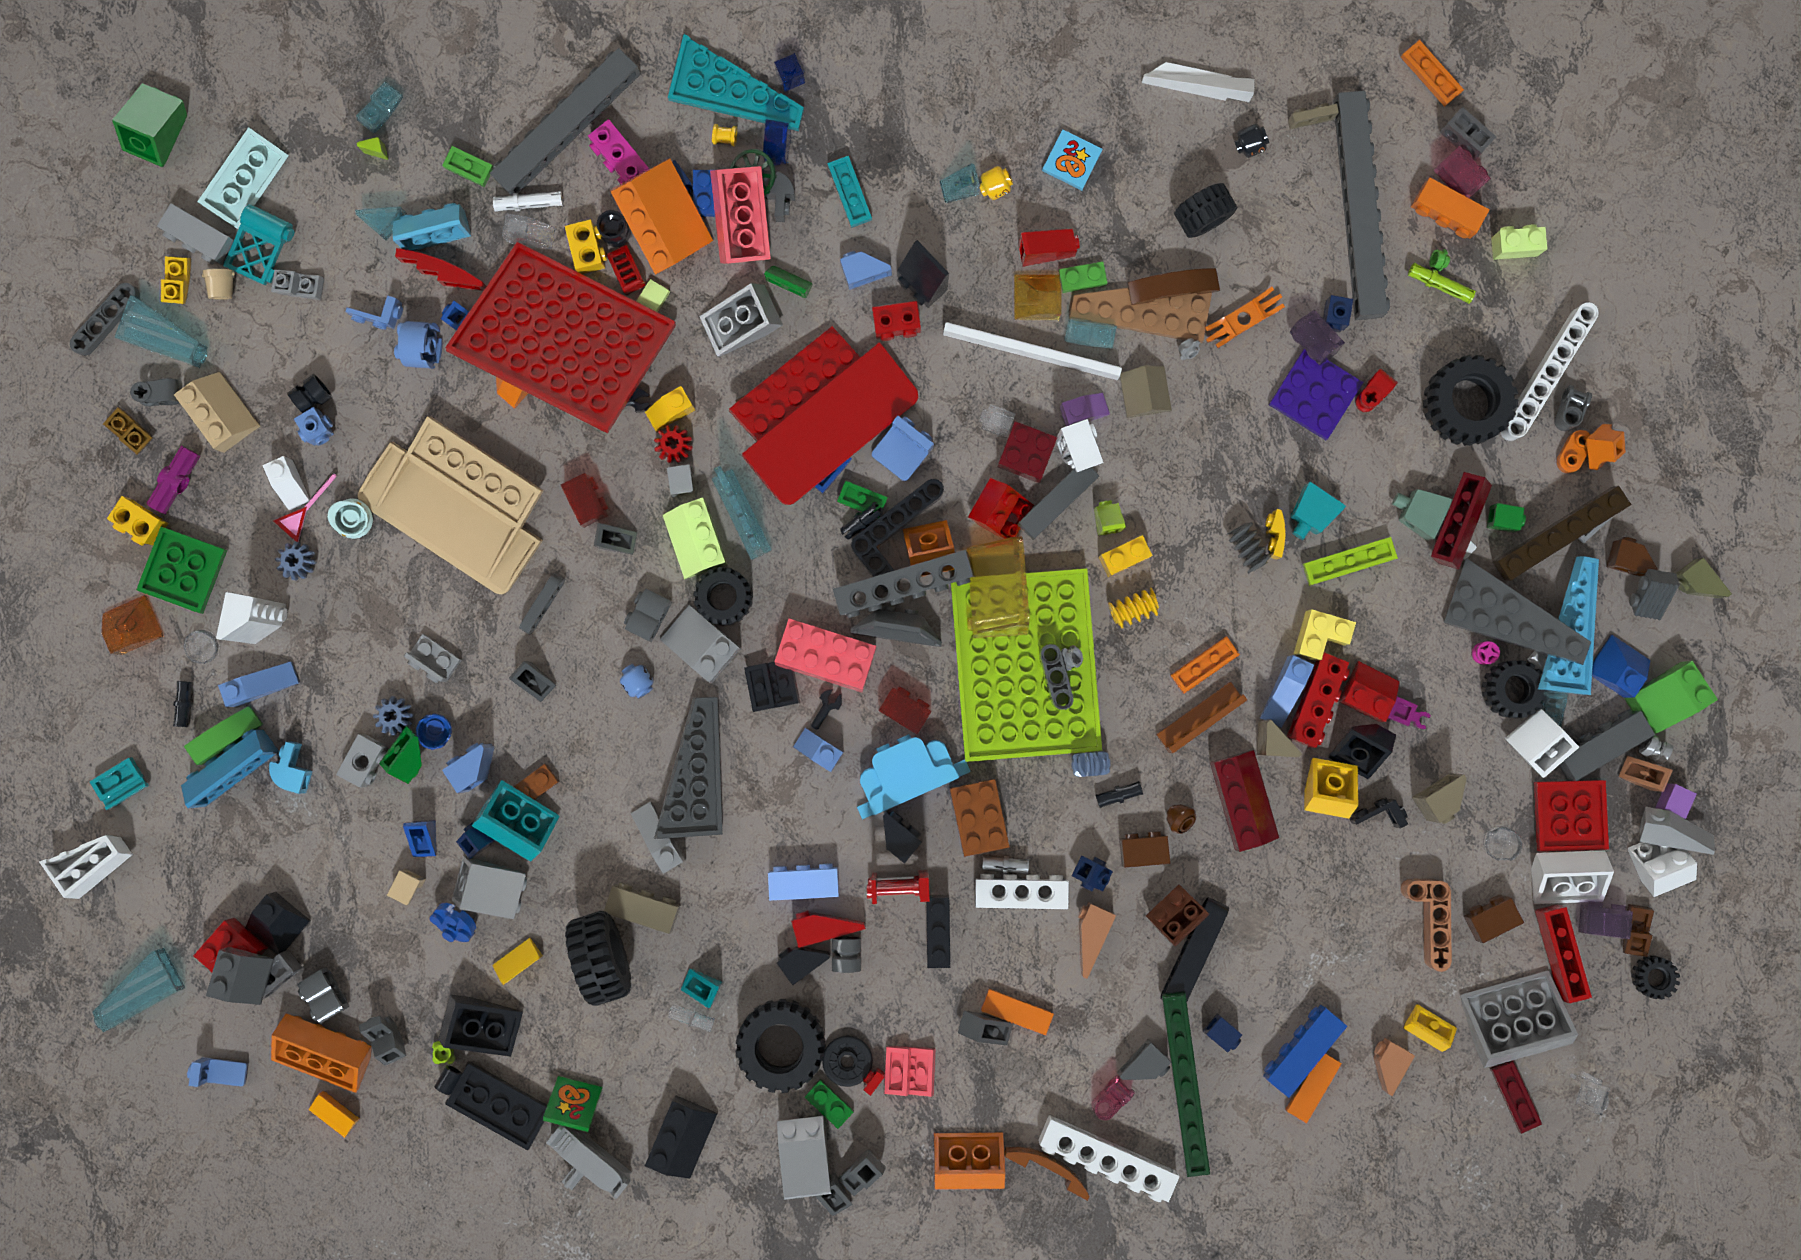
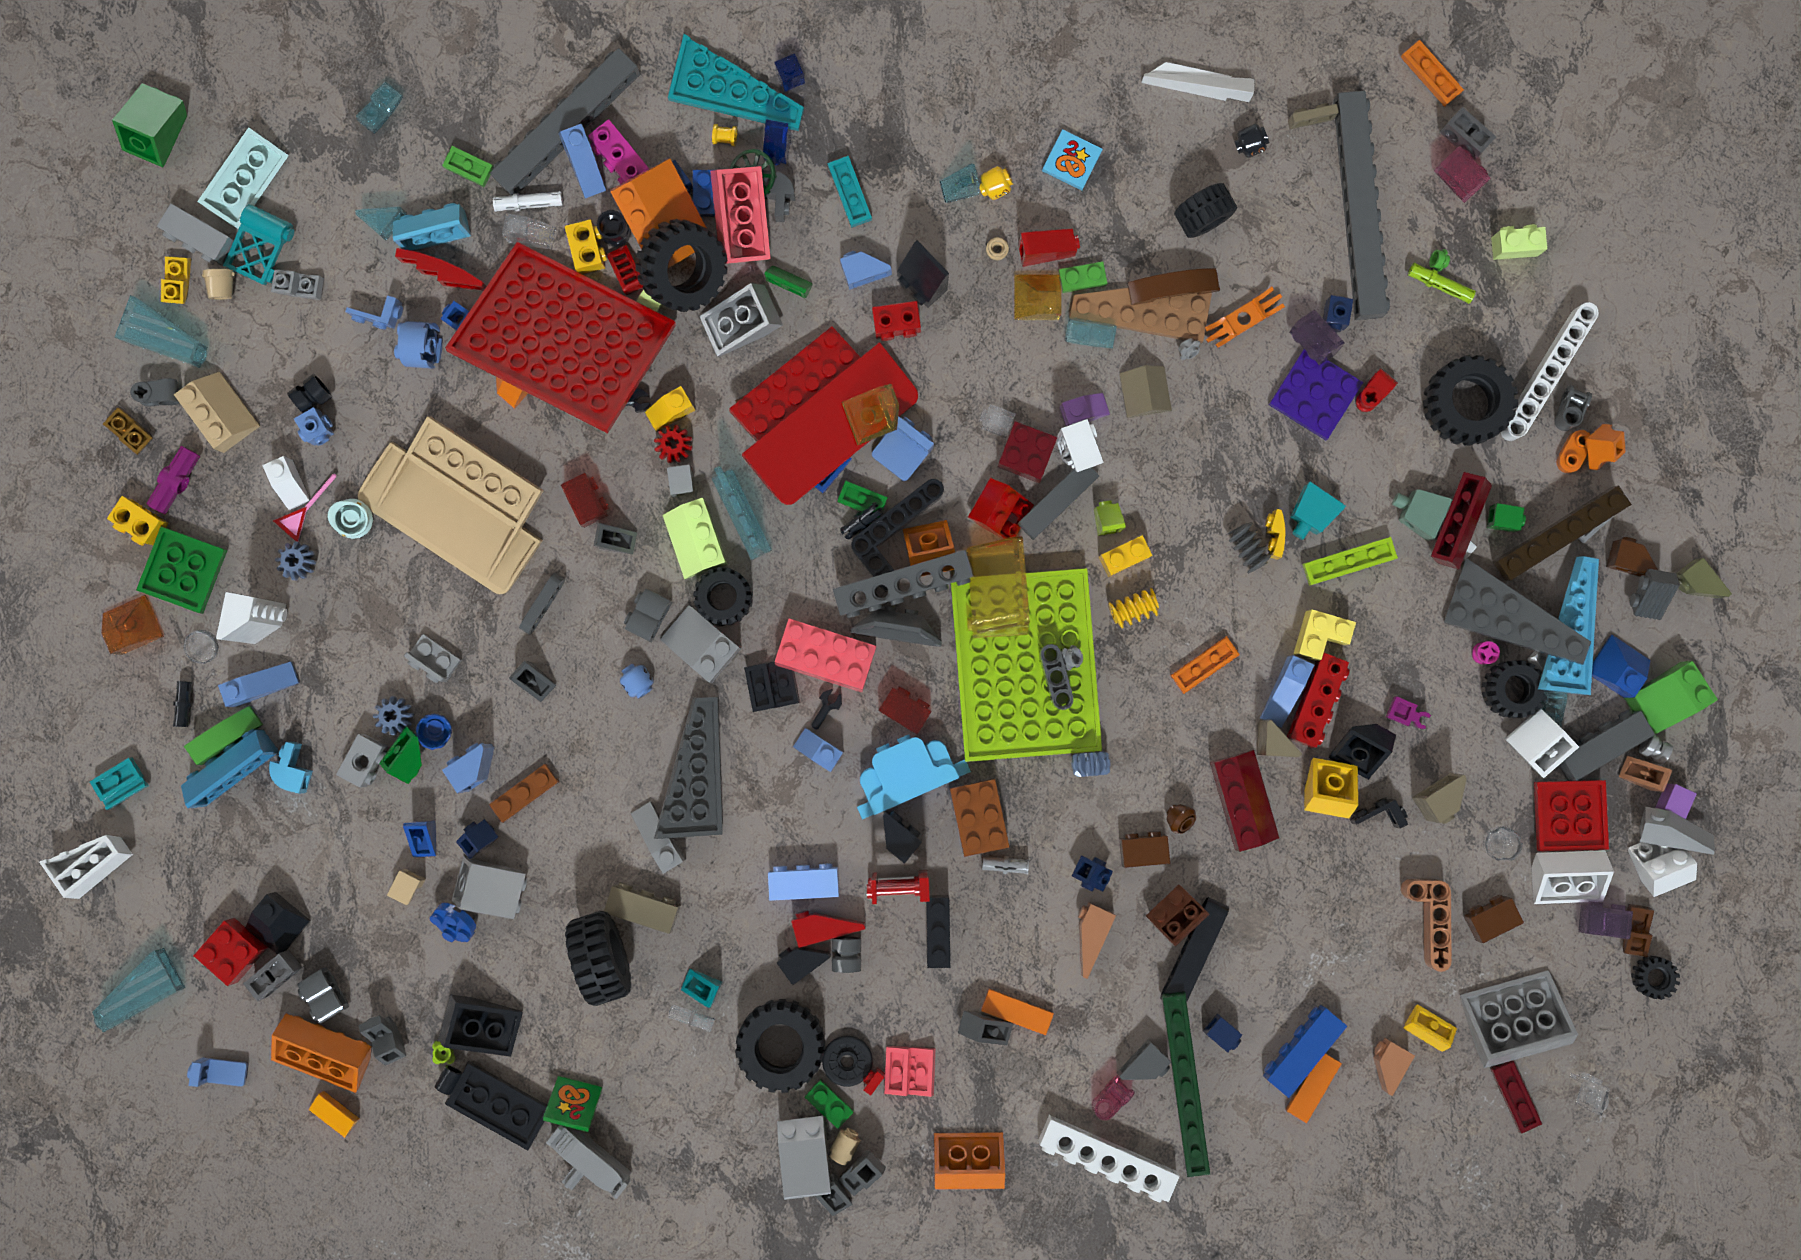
dark grey beam [70,283,140,356] -> none
dark grey slope [206,947,274,1005] -> none
lime slope [357,137,388,160] -> none
teal slope [472,780,560,862] -> none
yellow slope [492,938,543,985] -> none
black slope [645,1095,718,1179] -> none
white tile [943,322,1122,380] -> none
white brick [975,874,1069,909] -> none
dark orange slope [1004,1147,1090,1201] -> none
black pin [1095,781,1144,808] -> none
dark orange fence [1156,682,1247,754] -> none
red slope [1338,661,1400,722] -> none
orange brick [1411,177,1490,239] -> none
red brick [1535,904,1592,1004] -> none
none -> medium blue slope [558,124,606,198]
none -> black tyre [635,219,728,312]
none -> tan brick [829,1128,861,1165]
none -> clear yellow slope [842,384,899,445]
none -> tan plate [986,237,1009,260]

